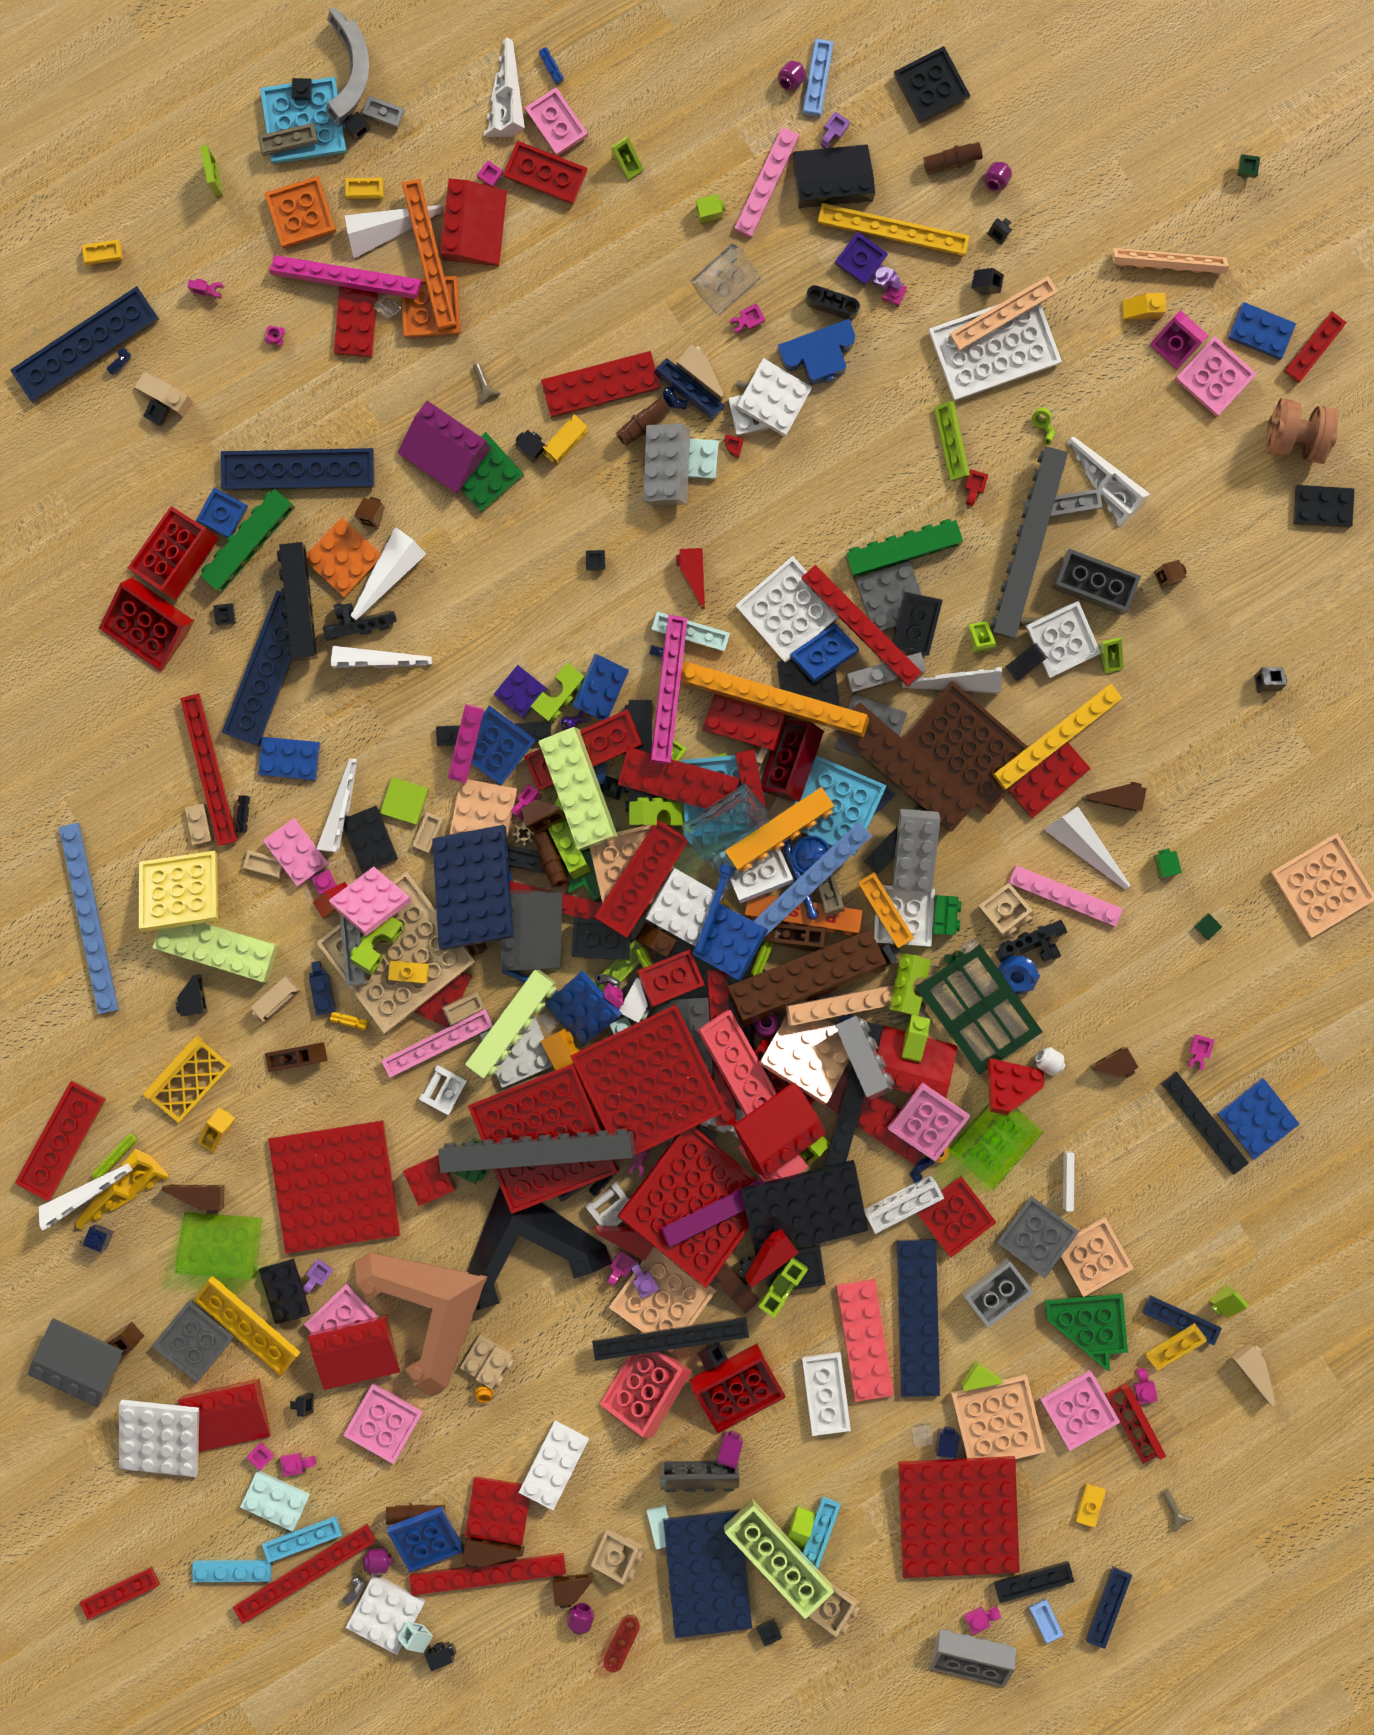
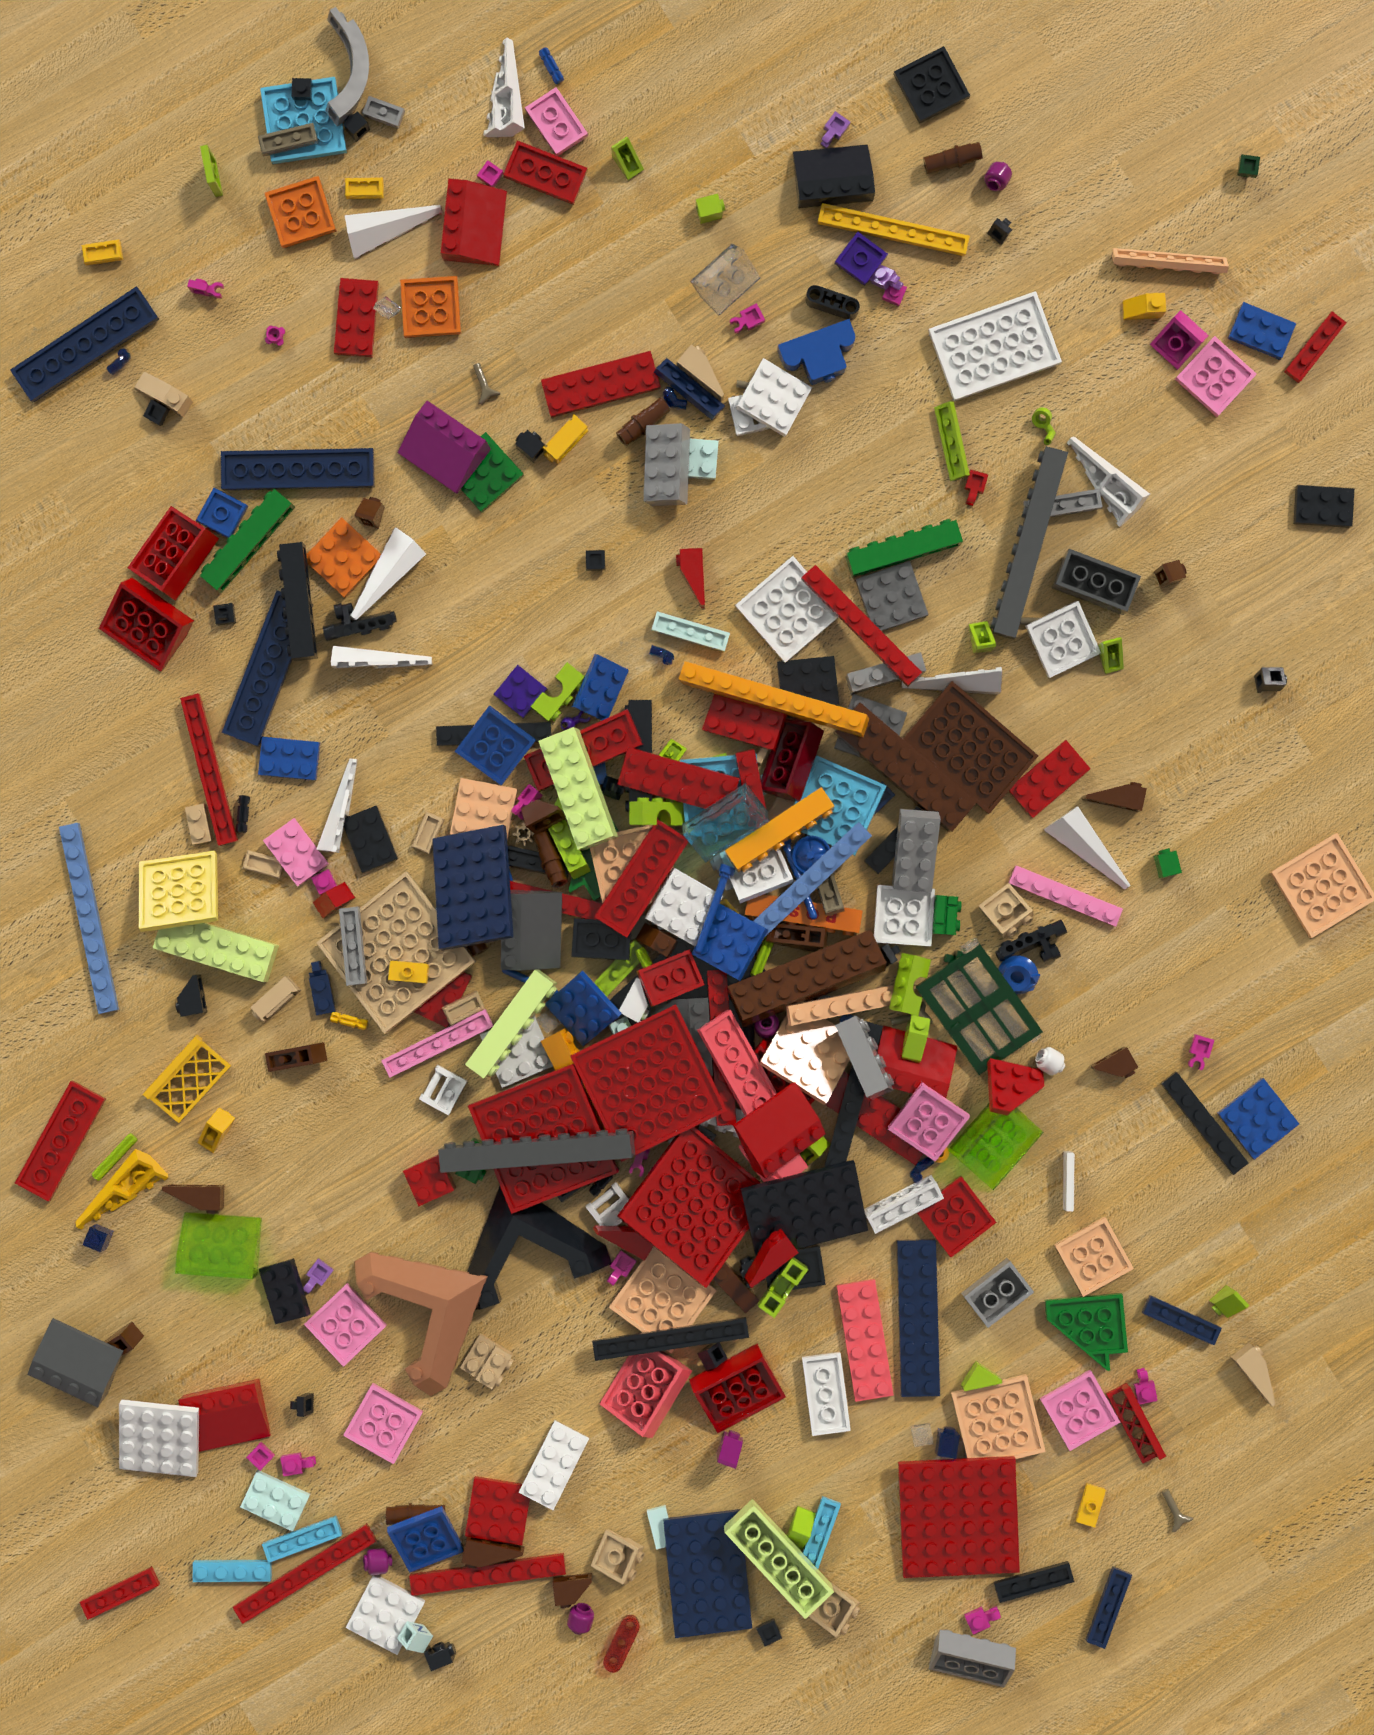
white wedge [39,1164,133,1231] -> none
flat silver plate [152,1299,235,1383] -> none
yellow plate [193,1276,301,1376] -> none
red plate [268,1120,401,1254] -> none
dark pink plate [269,255,422,299] -> none
red slope [308,1315,400,1390] -> none
bright pink plate [329,867,411,936] -> none
flat silver arm [343,1576,364,1606] -> none
lime arch [350,917,404,976] -> none
lime tile [380,777,429,825] -> none
orange tile [402,179,456,330] -> none
dark pink plate [448,704,484,783] -> none
light orange plate [474,1386,494,1403] -> none
flat silver arm [595,974,621,989] -> none
dark pink plate [603,983,624,1009] -> none
medium lavender plate [631,1262,659,1299] -> none
dark pink plate [650,615,688,765] -> none
magenta tile [660,1179,764,1247] -> none
dark grey slope [660,1460,739,1492] -> none
red tile [725,434,744,458] -> none
bright pink plate [734,127,799,238] -> none
magenta head [778,61,806,91] -> none
blue plate [790,623,859,683] -> none
light blue tile [802,38,834,117] -> none
light orange plate [857,873,914,948] -> none
black plate [892,591,943,656] -> none
light nougat plate [949,276,1058,351] -> none
black brick [971,268,1004,295] -> none
yellow plate [992,684,1123,790] -> none
flat silver plate [997,1196,1079,1279] -> none
black tile [1005,643,1048,681] -> none
light blue tile [1028,1598,1064,1644] -> none
yellow plate [1146,1323,1207,1371] -> none
dark green tile [1194,913,1222,940] -> none
nougat wheel [1266,398,1338,464] -> none

